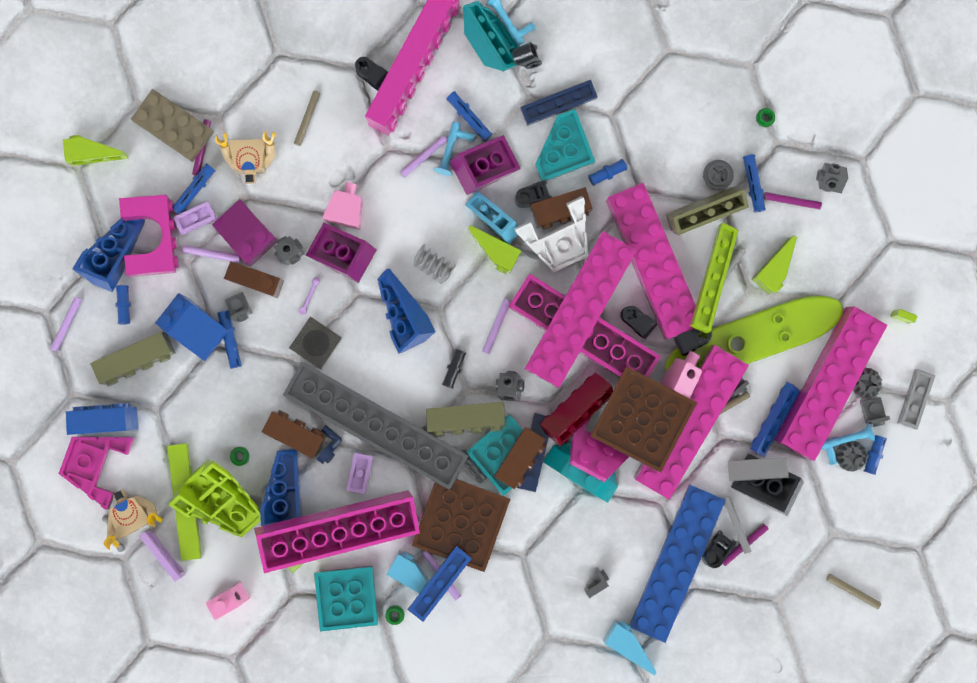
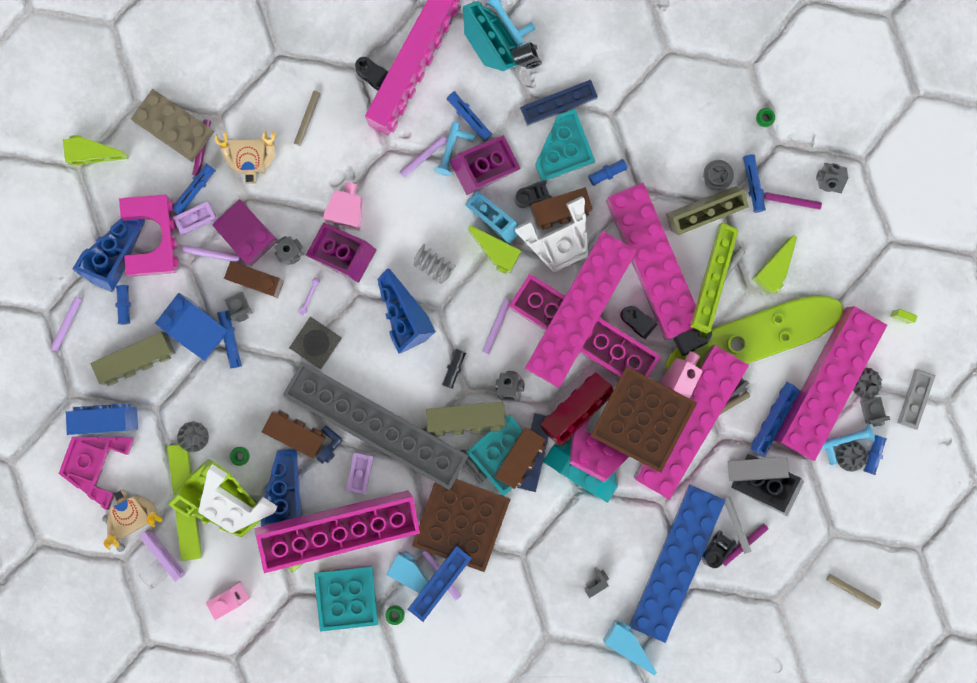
none -> dark grey gear [177,421,209,452]
none -> white wing [198,464,278,533]

